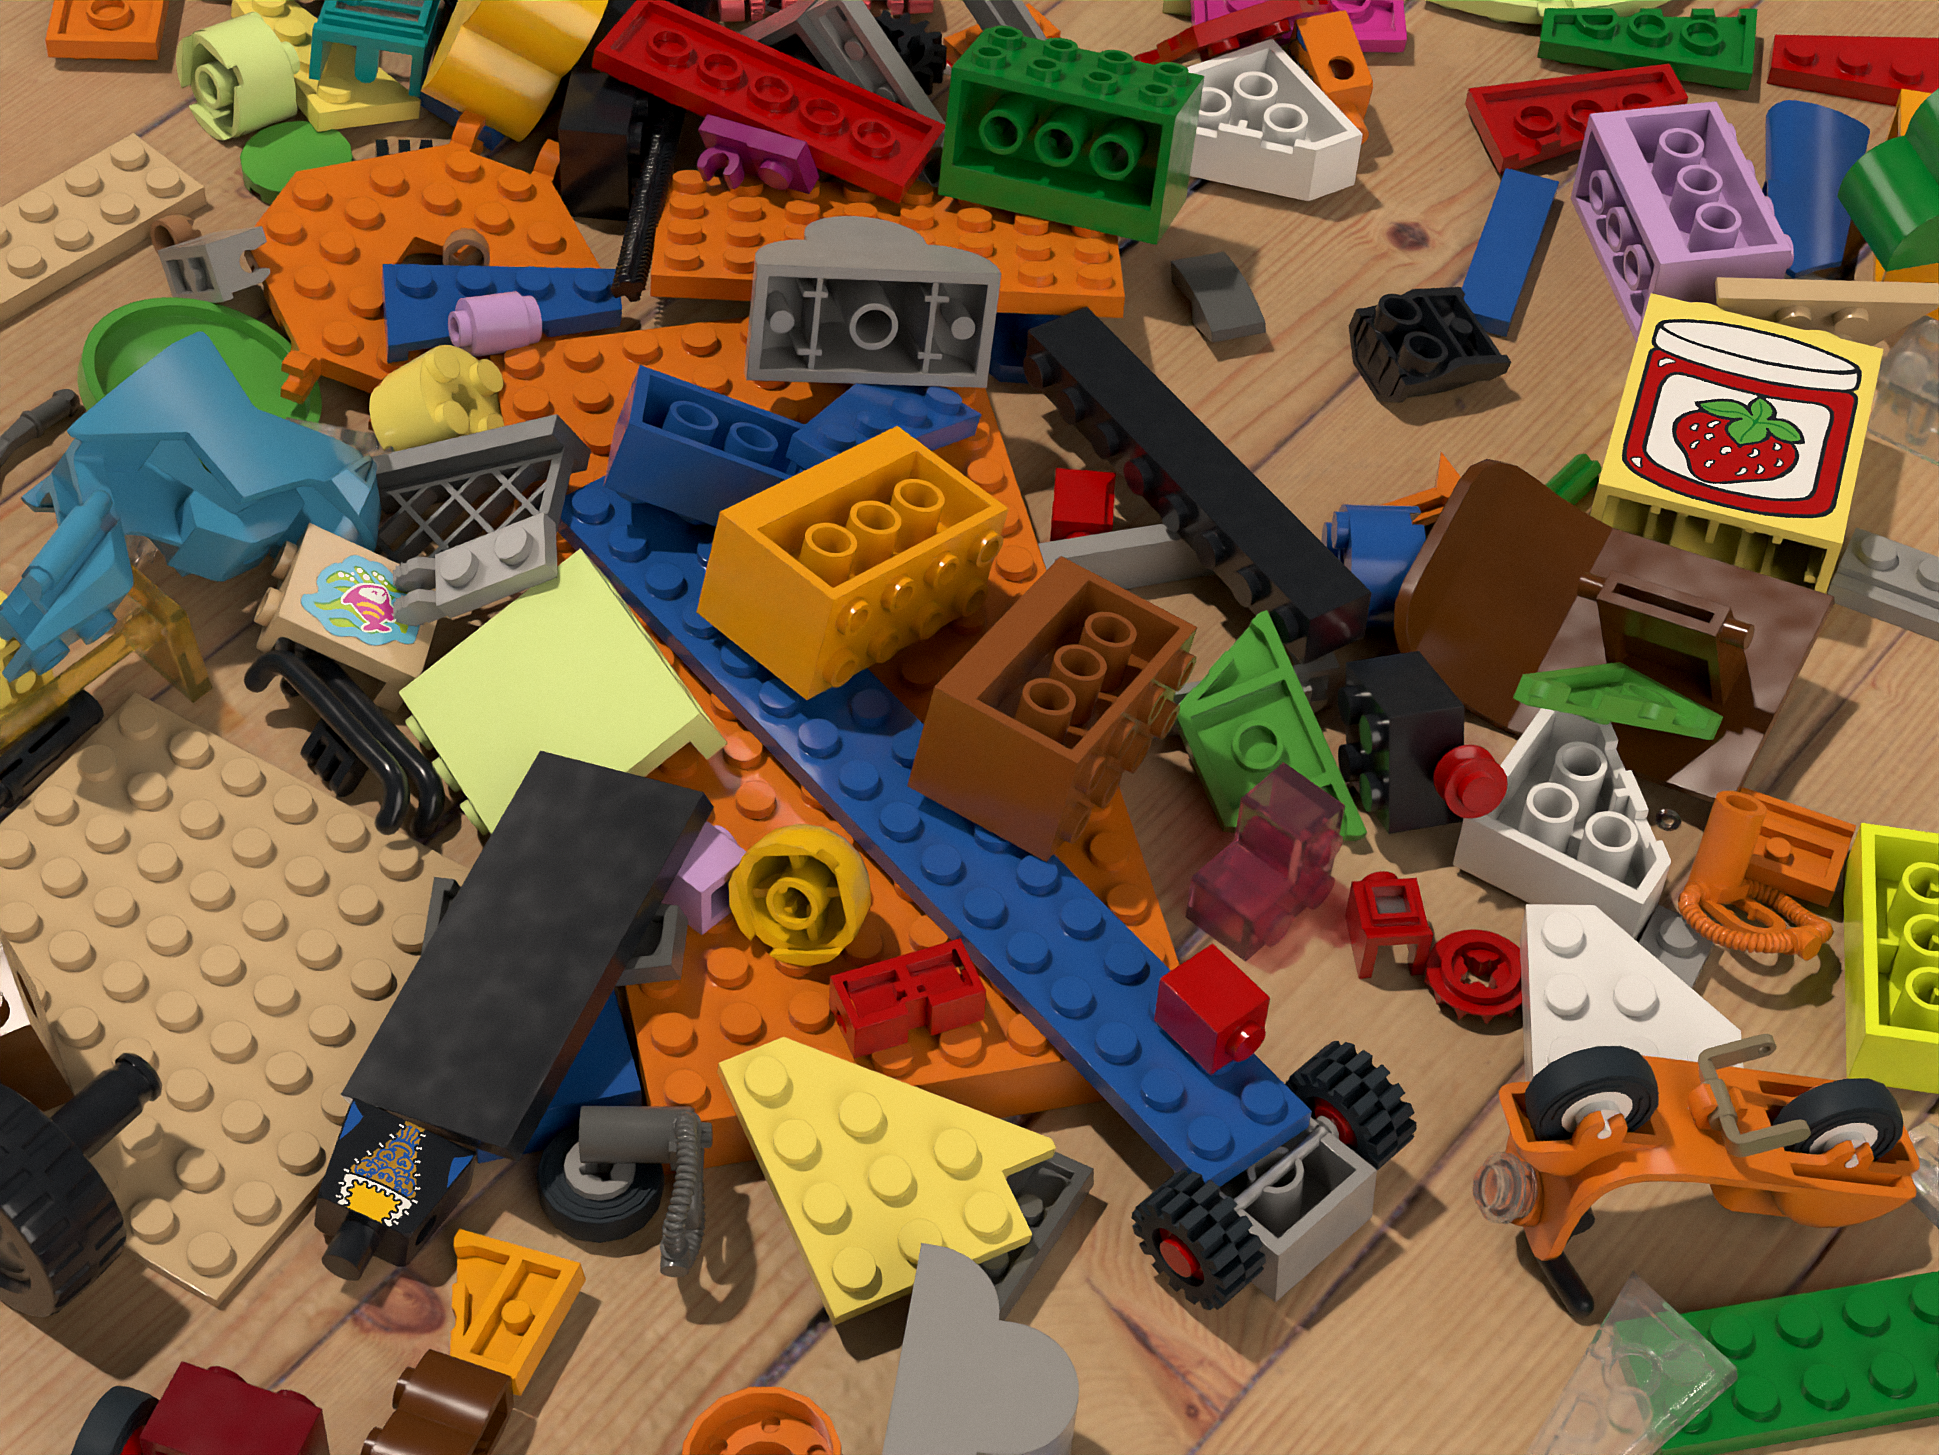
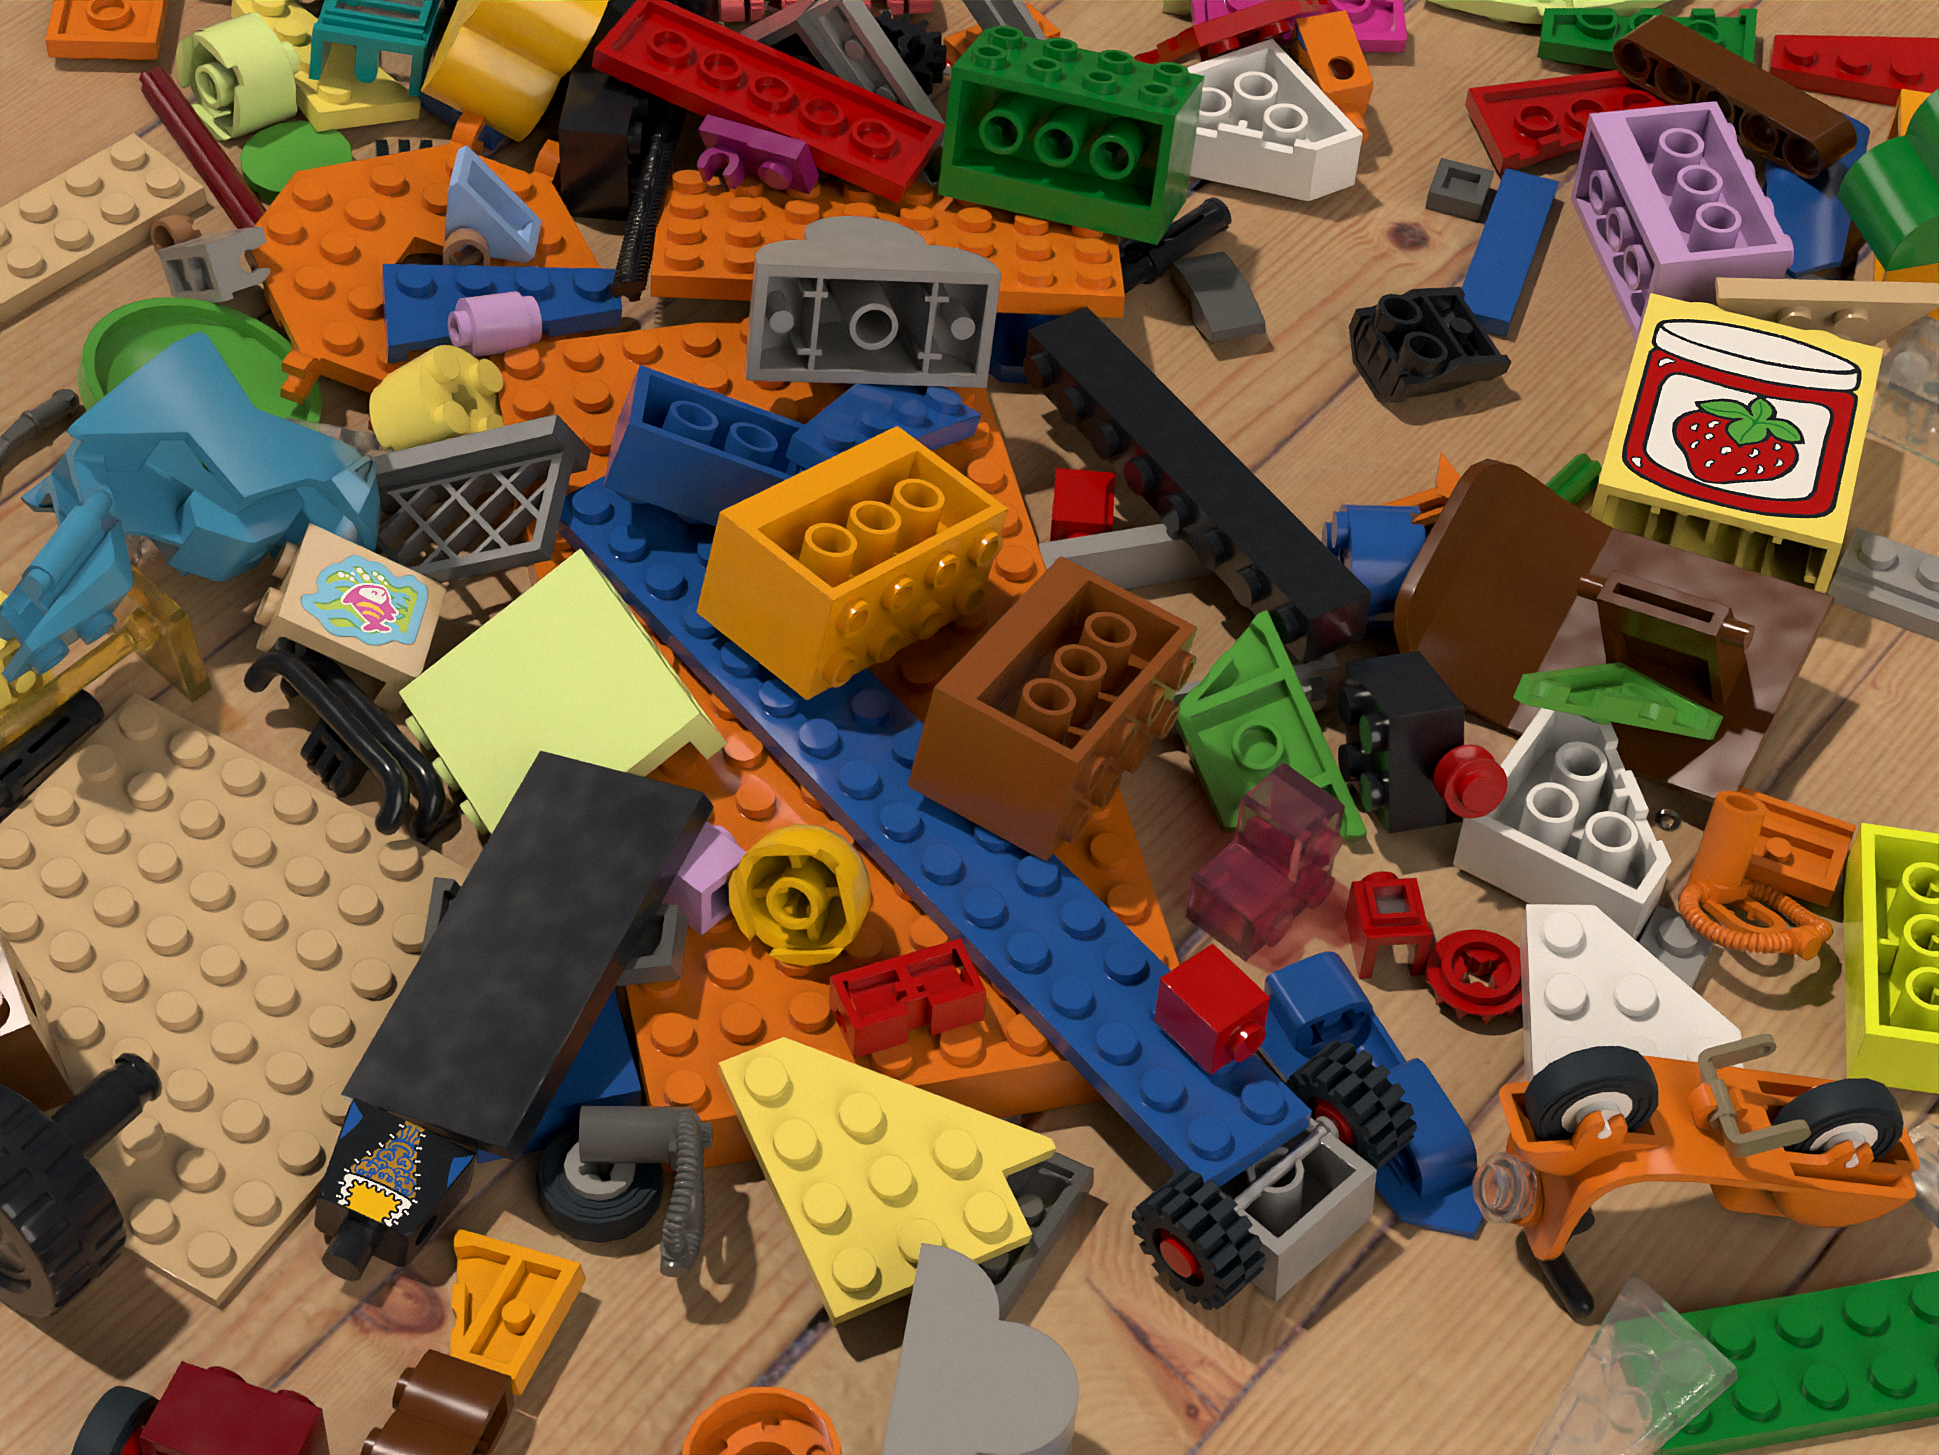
light grey hinge [393,512,558,627] -> none
none -> dark red axle [139,66,266,229]
none -> light blue slope [444,145,542,263]
none -> black pin [1120,197,1232,294]
none -> blue panel [1258,952,1491,1239]
none -> dark grey tile [1425,158,1494,222]
none -> reddish brown beam [1612,14,1857,179]

